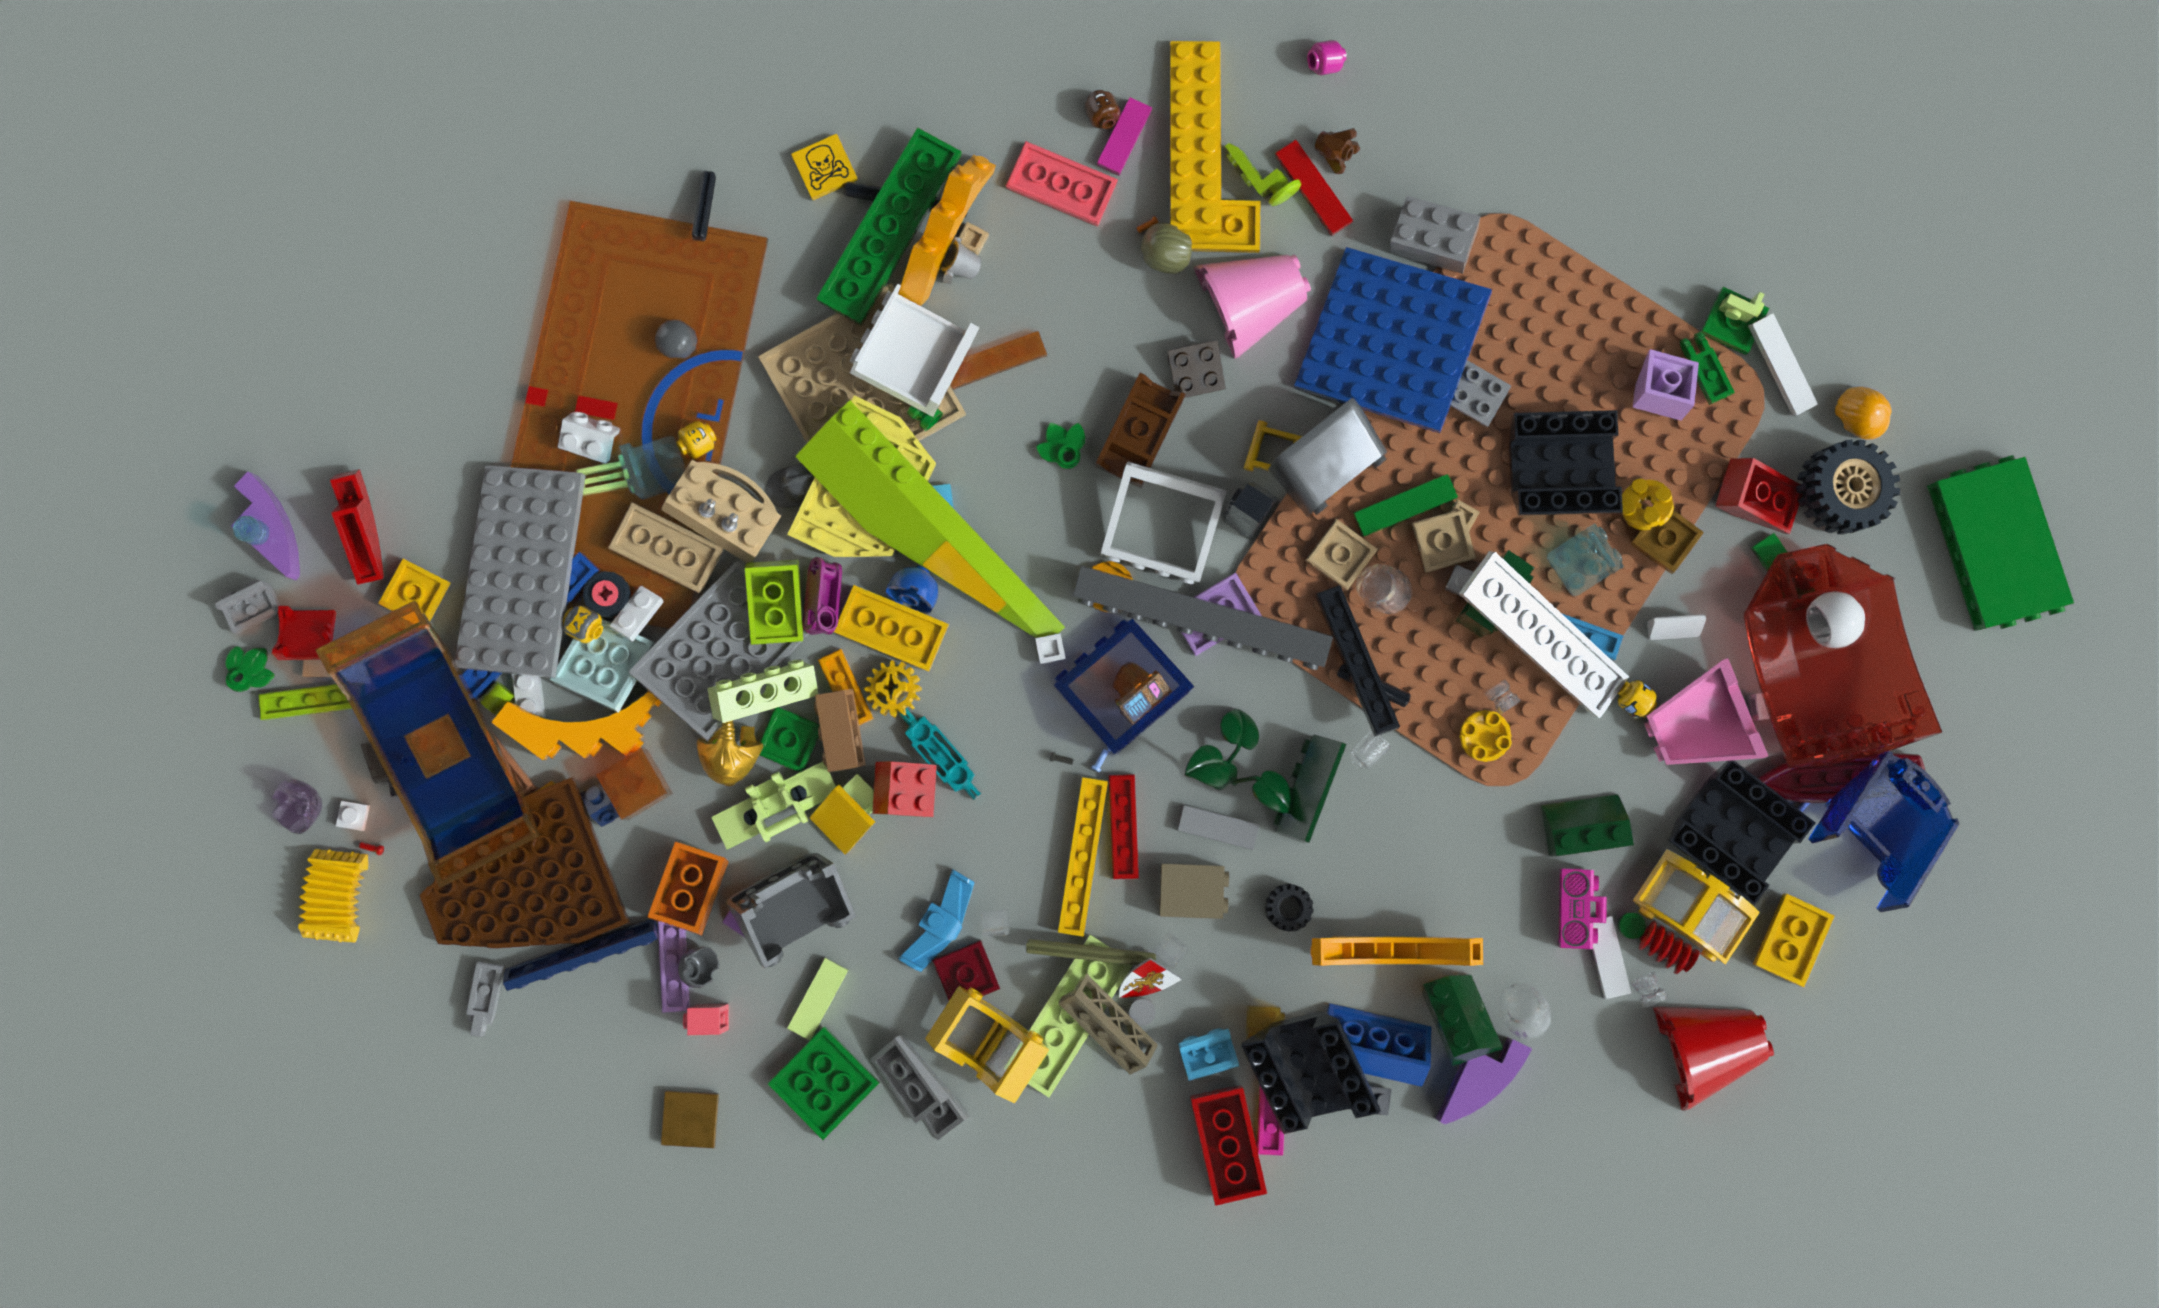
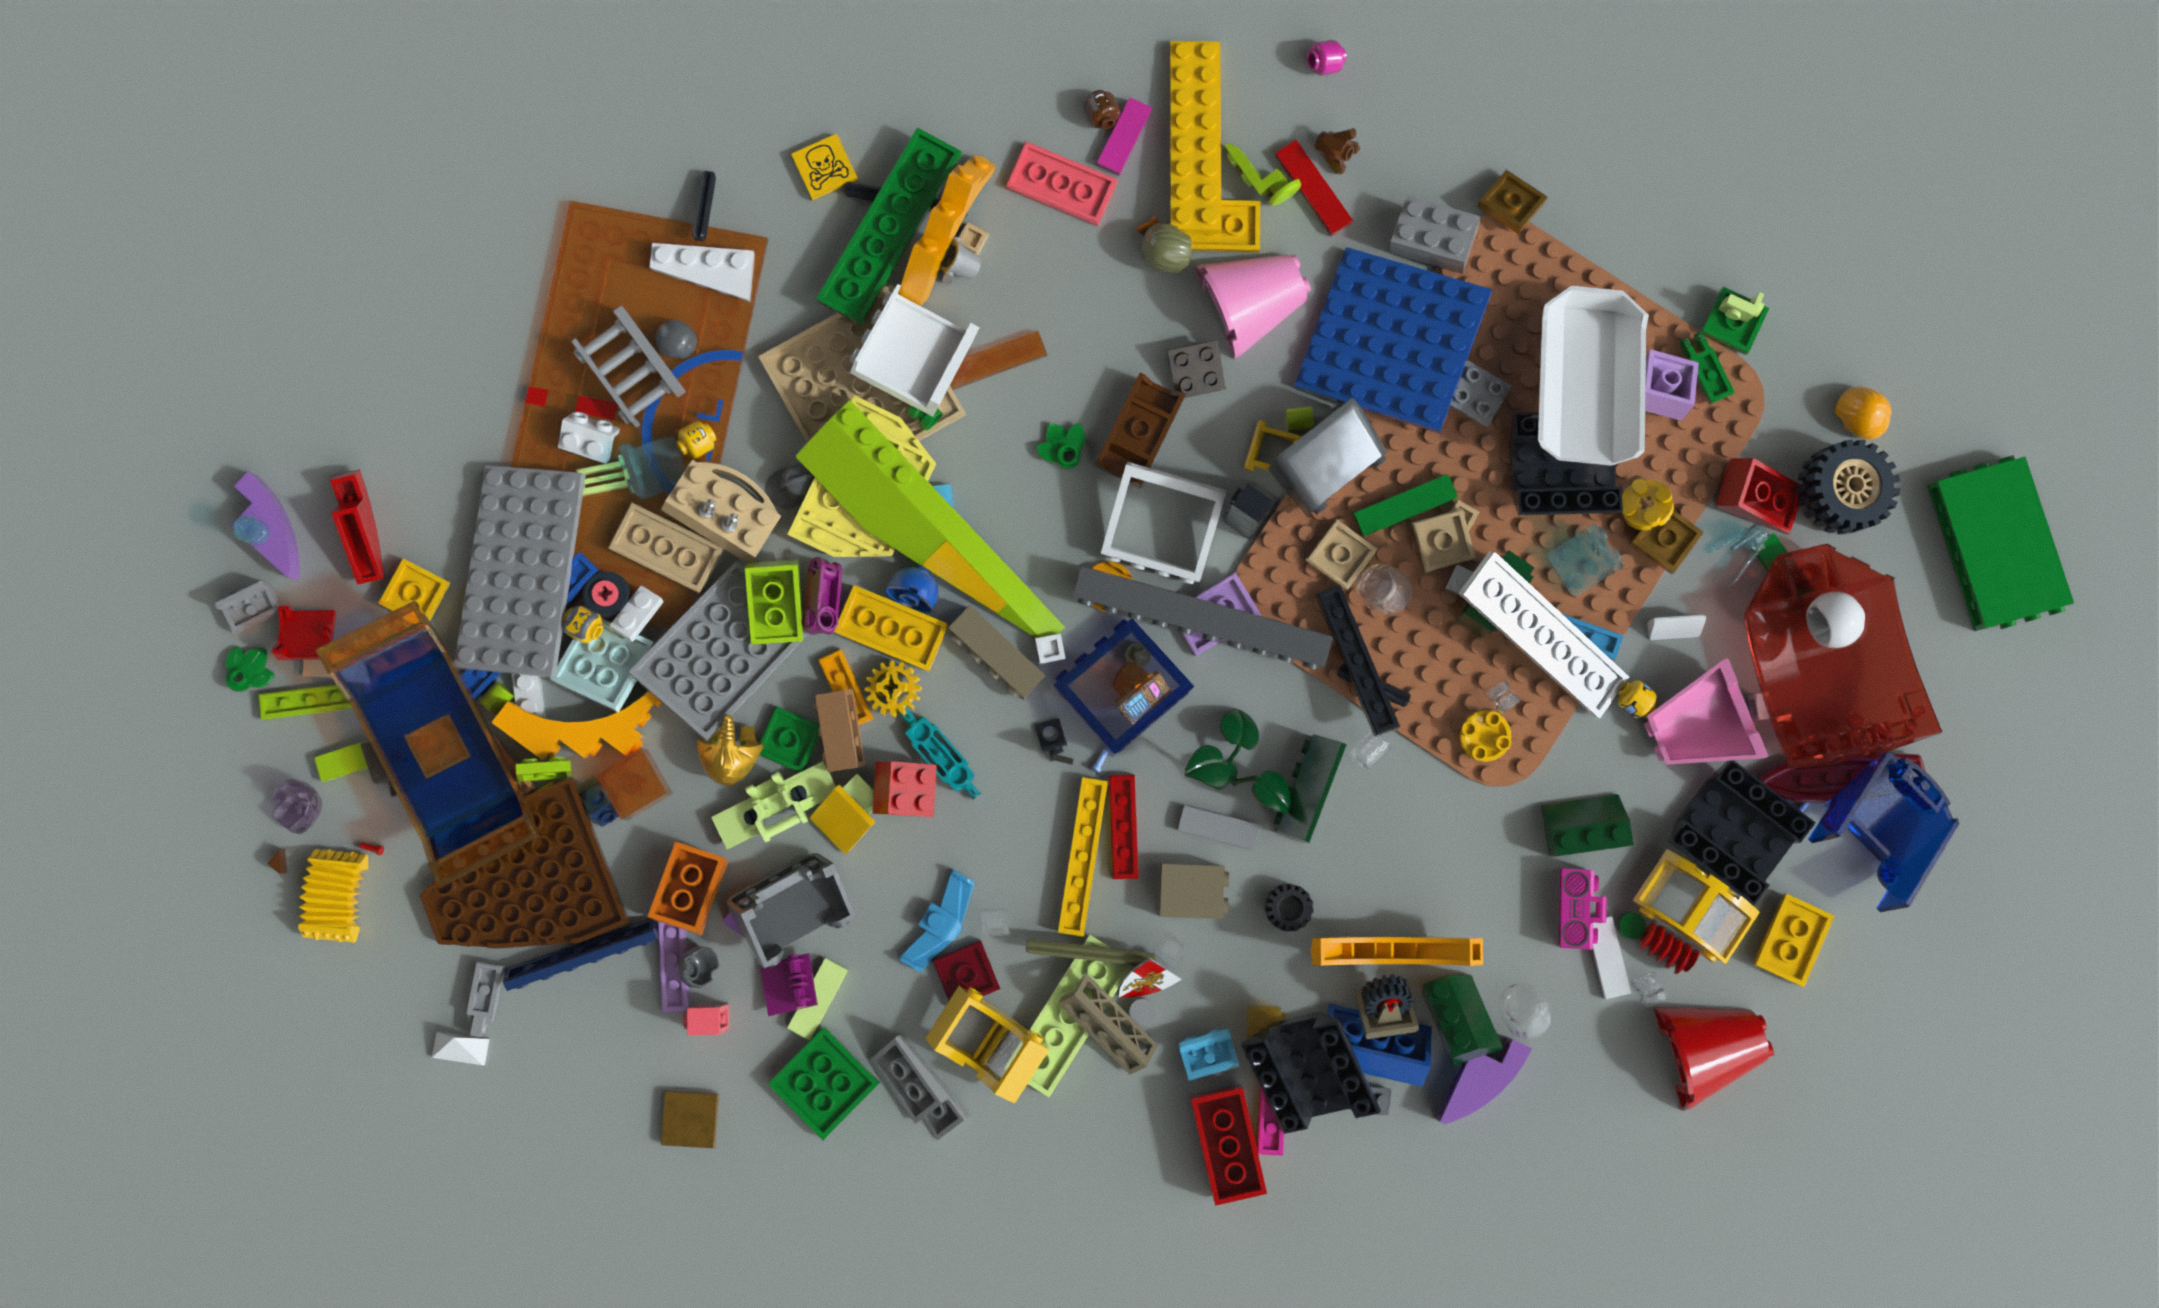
white plate [336,801,370,831] -> none
yellowish green brick [707,659,819,723] -> none
white tile [1748,313,1818,416] -> none
none -> reddish brown piece [267,849,287,874]
none -> lime tile [314,741,374,782]
none -> white slope [432,1031,489,1065]
none -> lime plate [516,757,572,782]
none -> light grey fence [571,305,686,428]
none -> white wing [650,243,755,303]
none -> magenta hinge [760,953,818,1016]
none -> dark tan brick [949,605,1046,700]
none -> black bracket [1035,718,1068,756]
none -> olive tile [1125,642,1151,669]
none -> lime piece [1285,406,1314,432]
none -> plate [1354,974,1419,1039]
none -> pearl gold plate [1477,169,1548,234]
none -> white piece [1538,286,1649,466]
none -> clear light blue plant [1706,523,1769,586]

